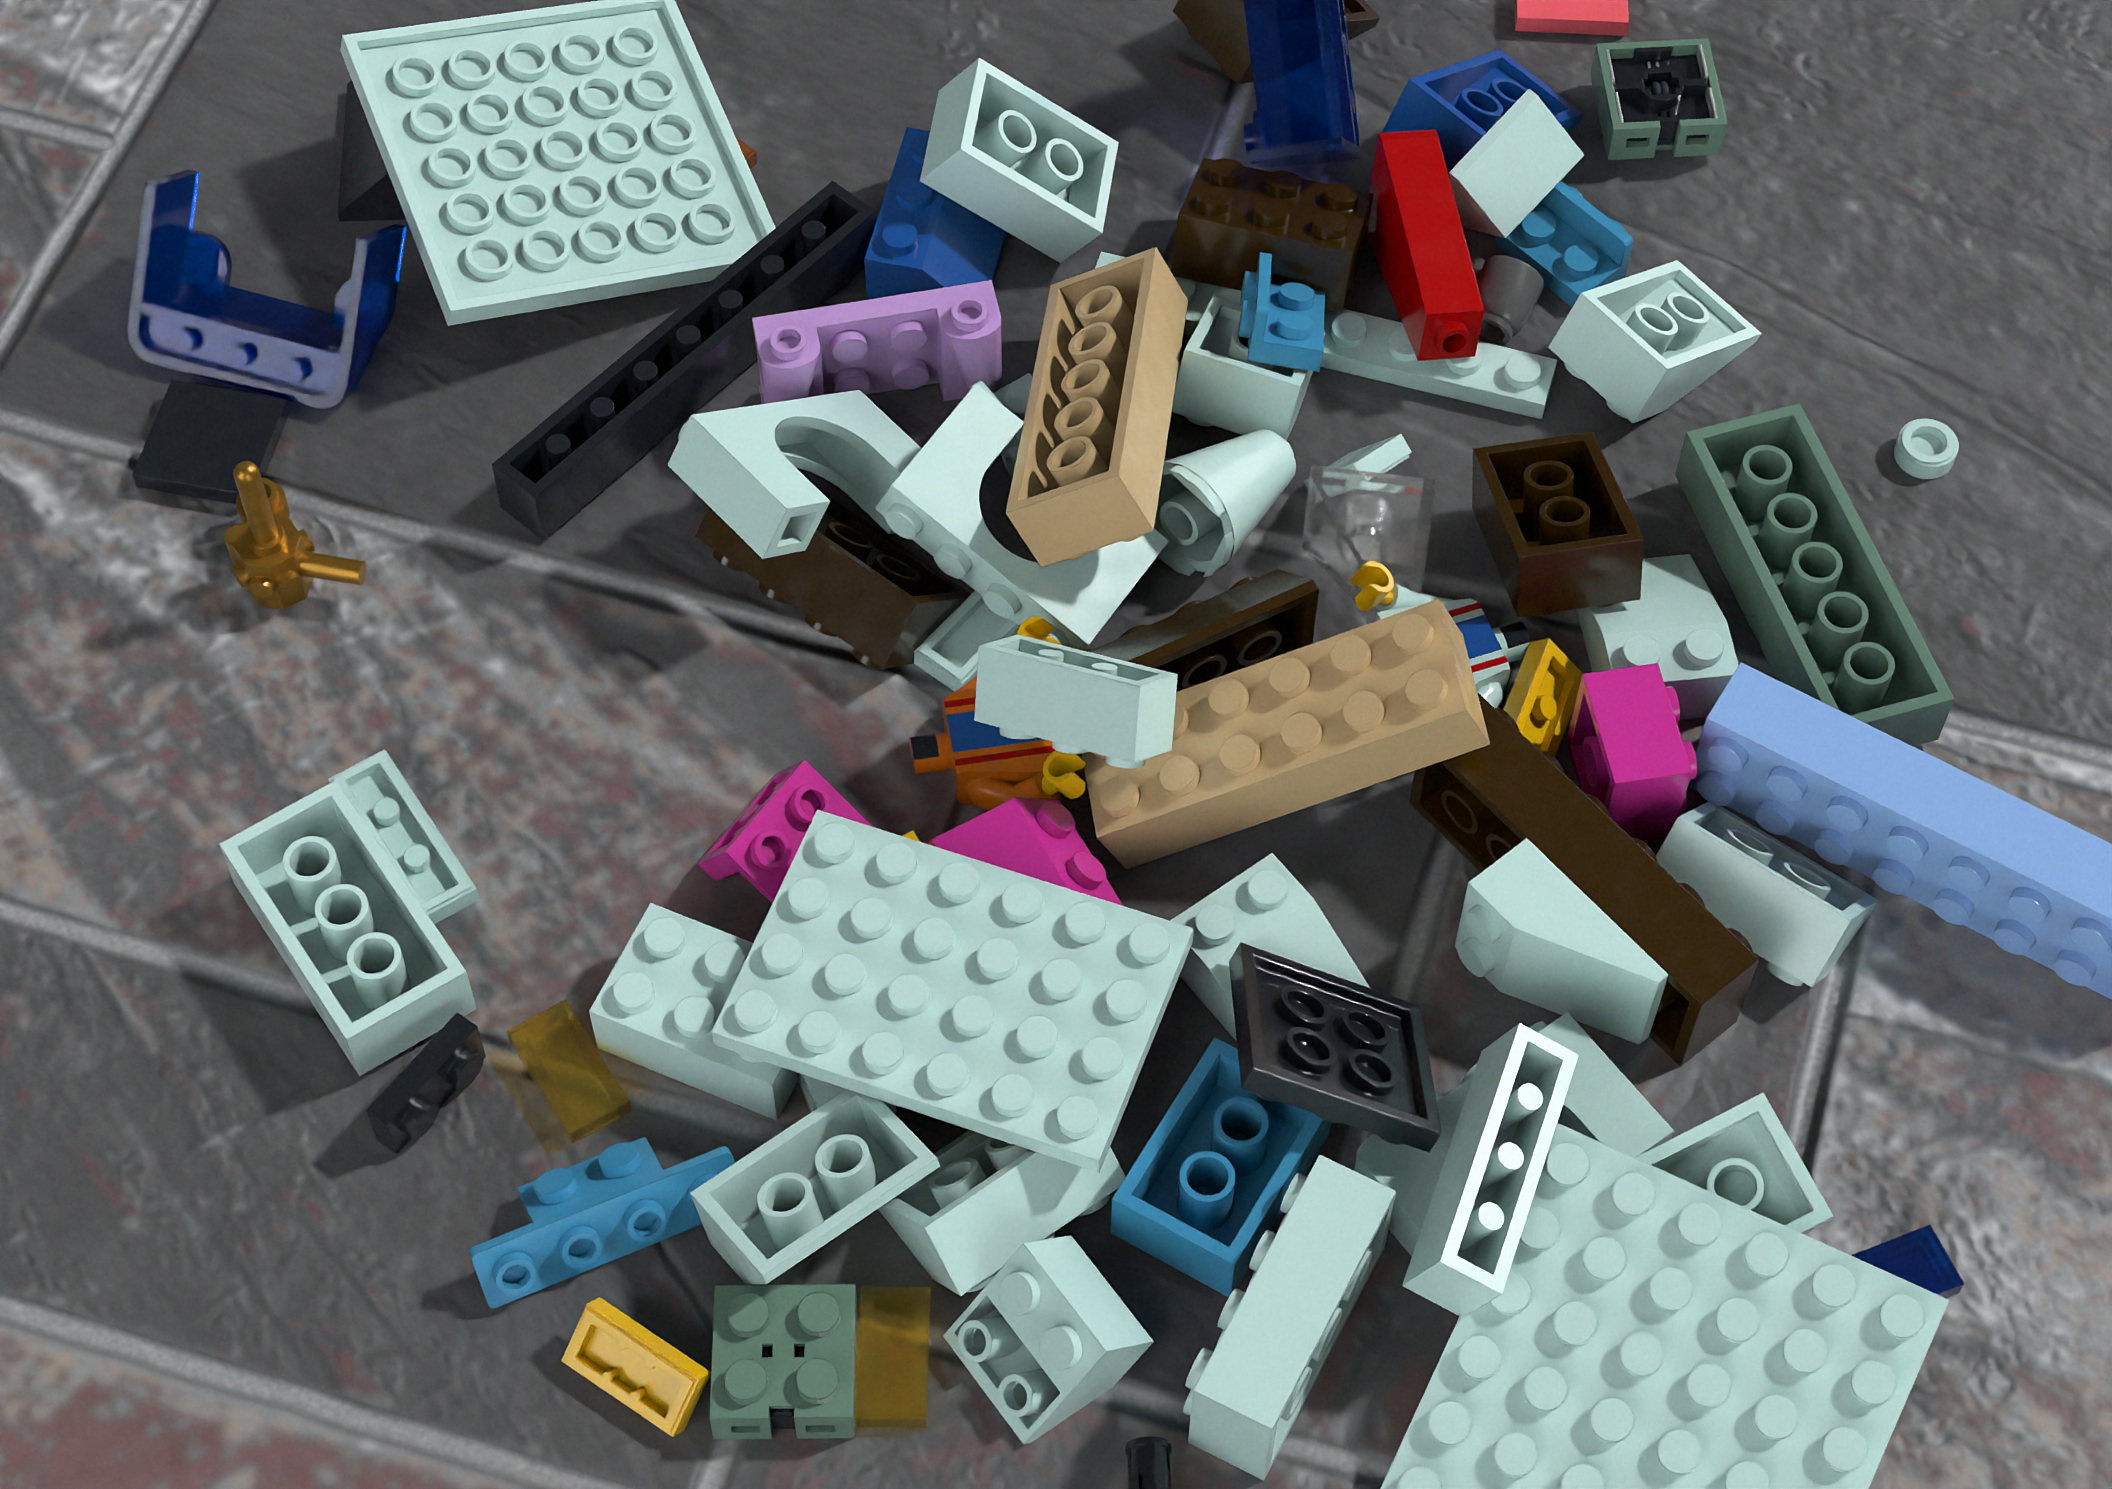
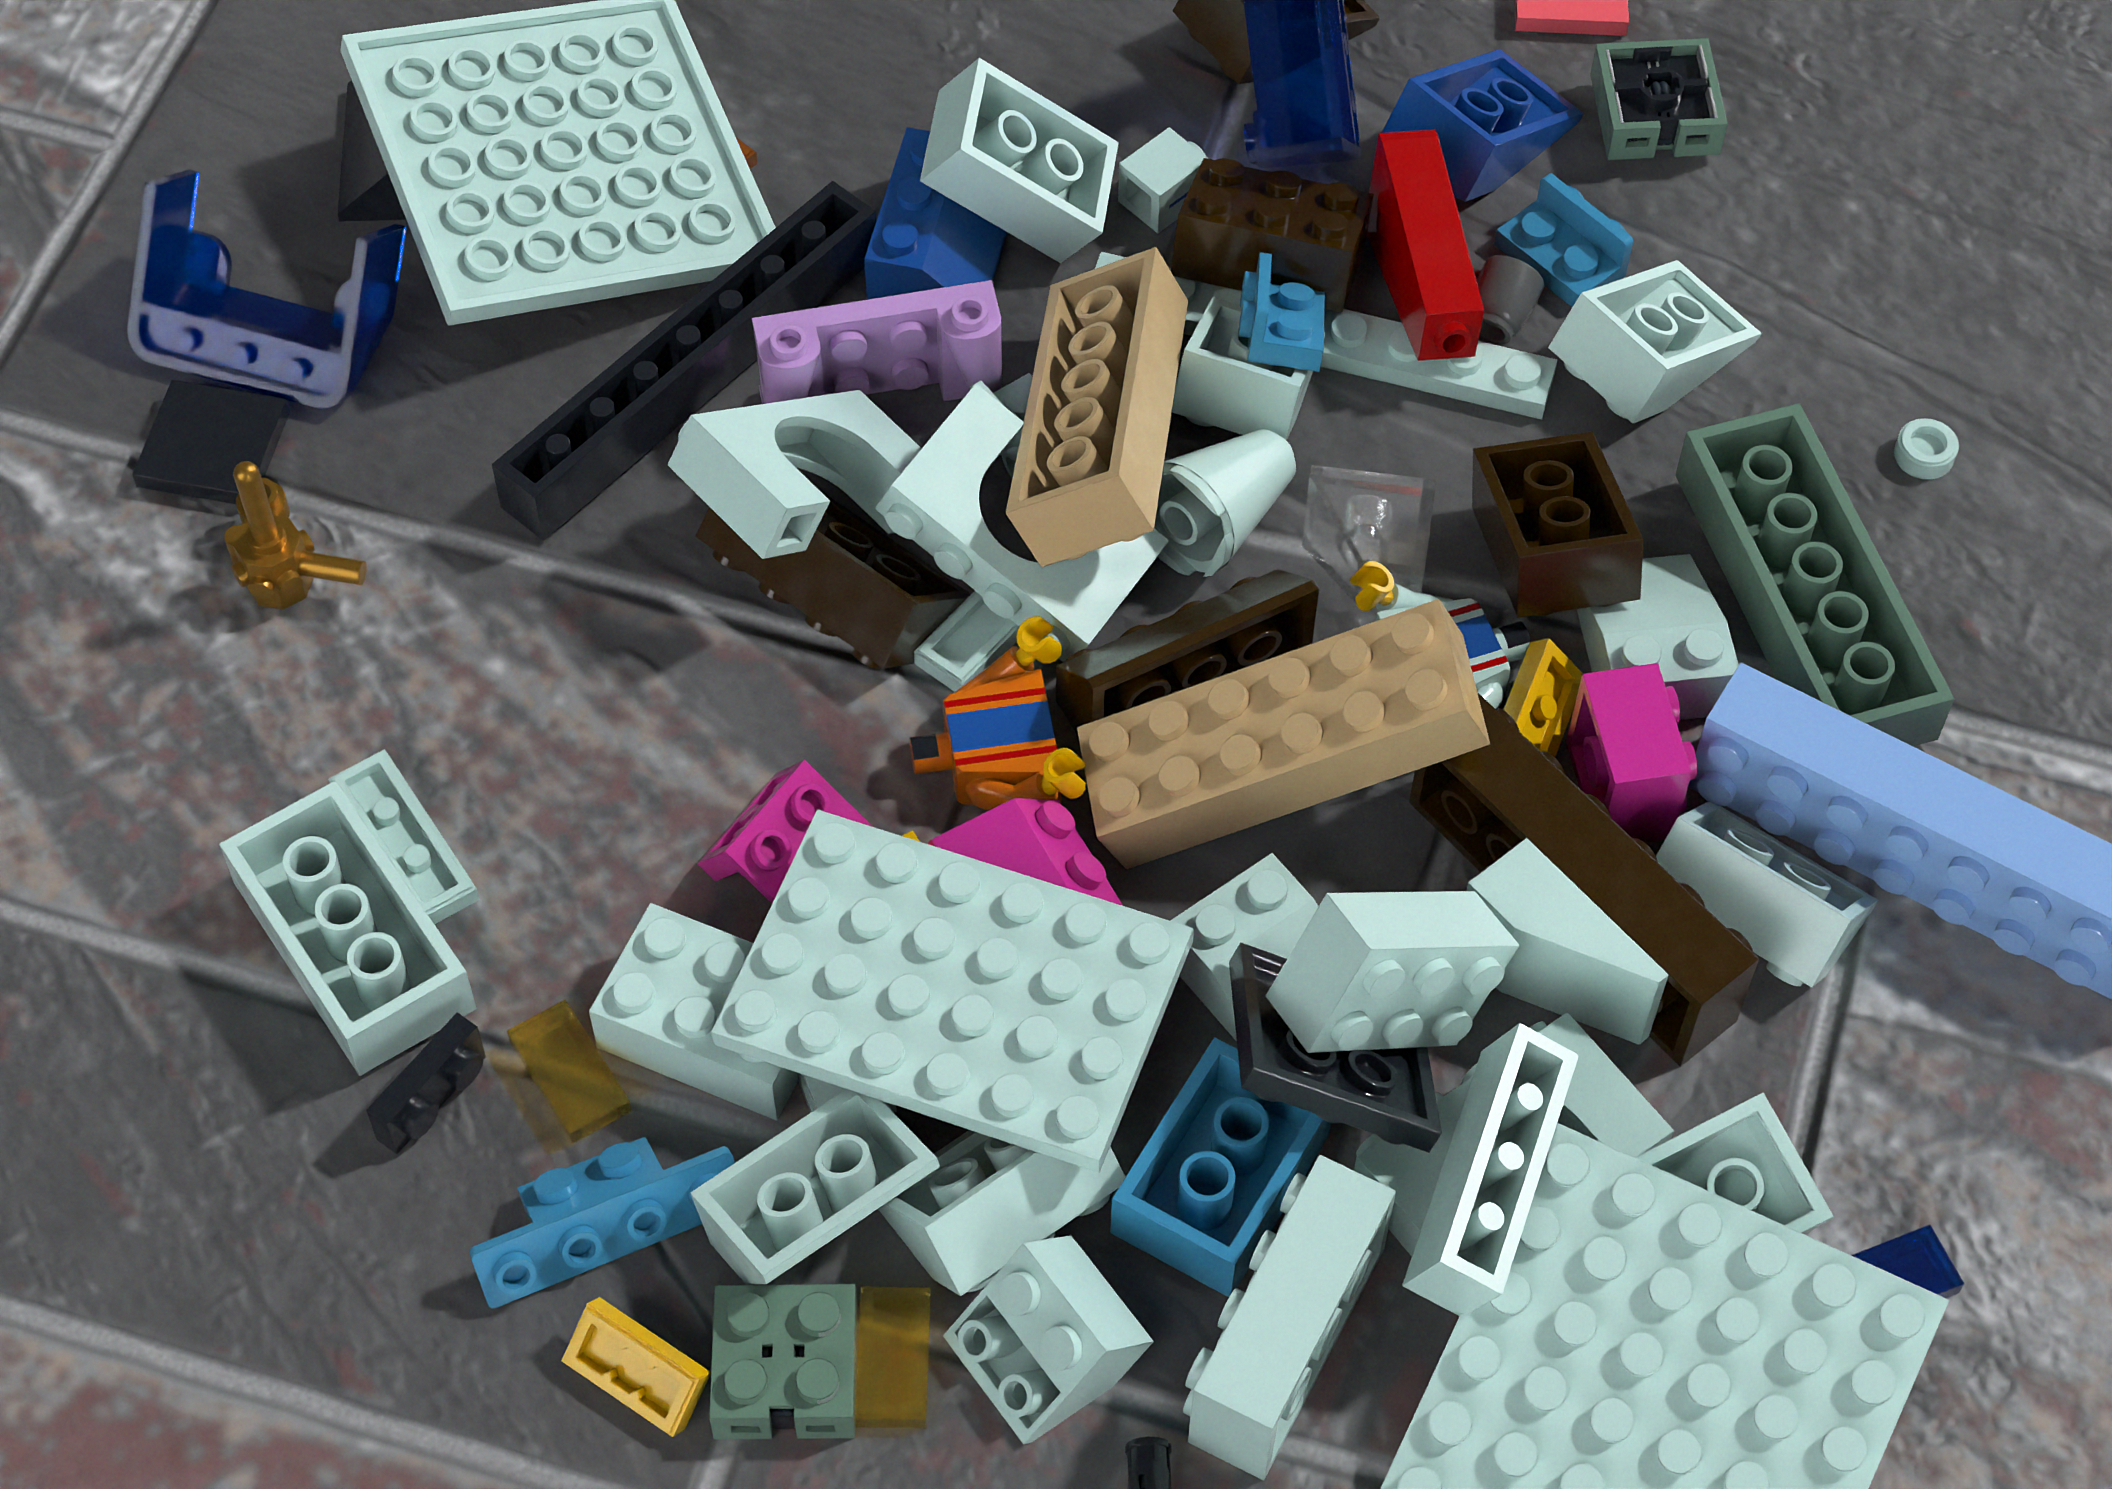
light aqua brick [974,634,1178,768] -> none
light aqua tile [1304,434,1412,501] -> none
light aqua slope [1449,89,1584,238] -> none
none -> light aqua brick [1118,127,1209,233]
none -> light aqua brick [1266,891,1520,1053]

